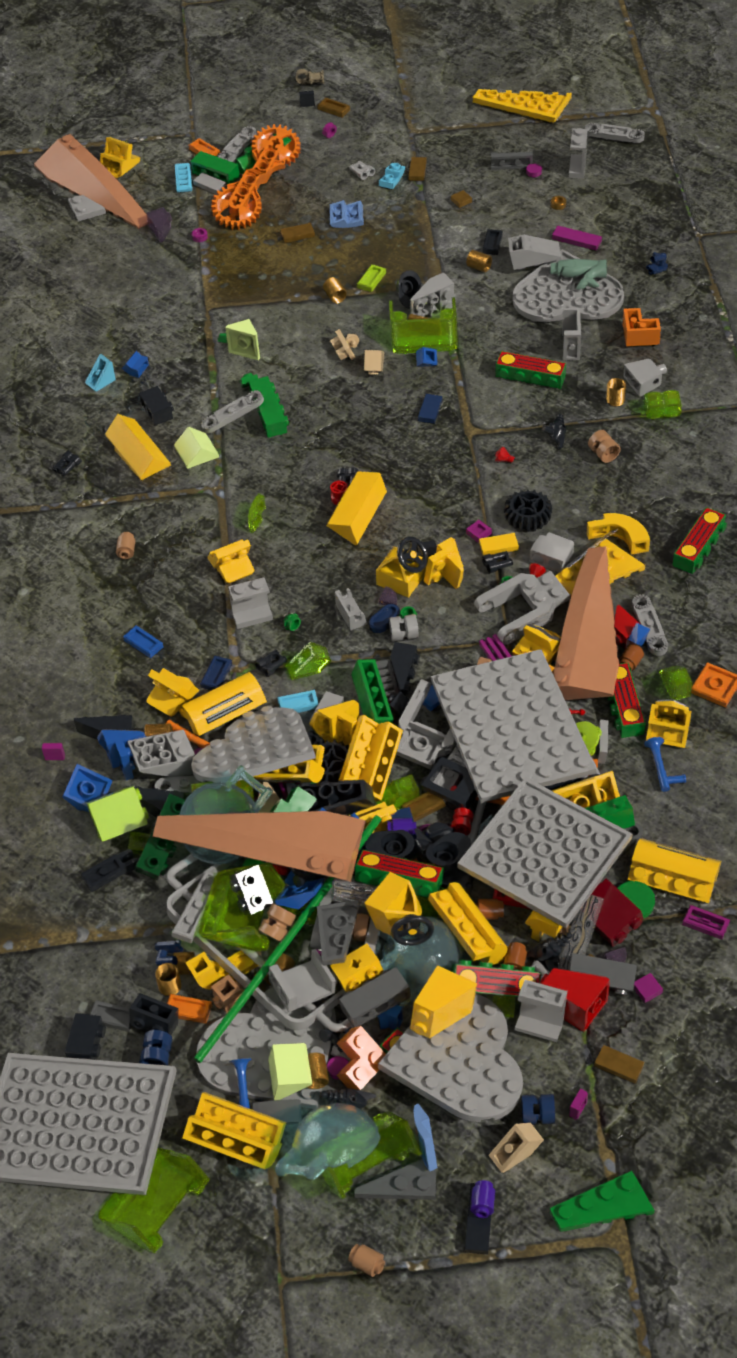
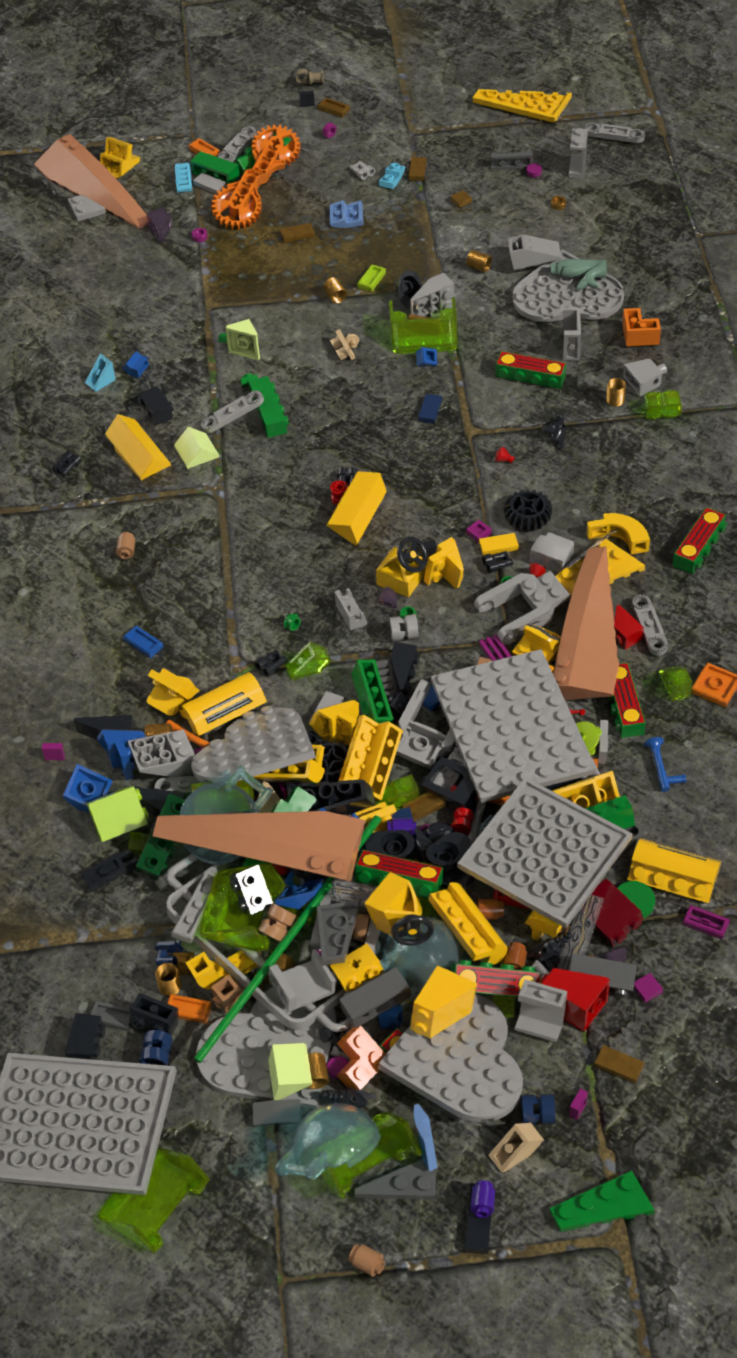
yellow brick [182,1092,286,1169] -> none
dark blue tile [200,655,232,691] -> none
yellow piece [208,539,254,583] -> none
light grey panel [228,577,273,629] -> none
blue piece [229,1058,252,1109] -> none
clear neon green slope [248,493,266,533] -> none
medium azure tile [277,690,318,713] -> none
tan slope [364,350,384,375] -> none
dark blue tile [369,604,400,633] -> none
black tile [482,229,503,255] -> none
magenta tile [552,226,602,250] -> none
medium nougat wheel [588,430,620,463] -> none
dark orange brick [619,644,644,671] -> none
blue slope [628,622,650,646] -> none
dark blue piece [646,252,668,275] -> none
yellow piece [646,699,691,748] -> none

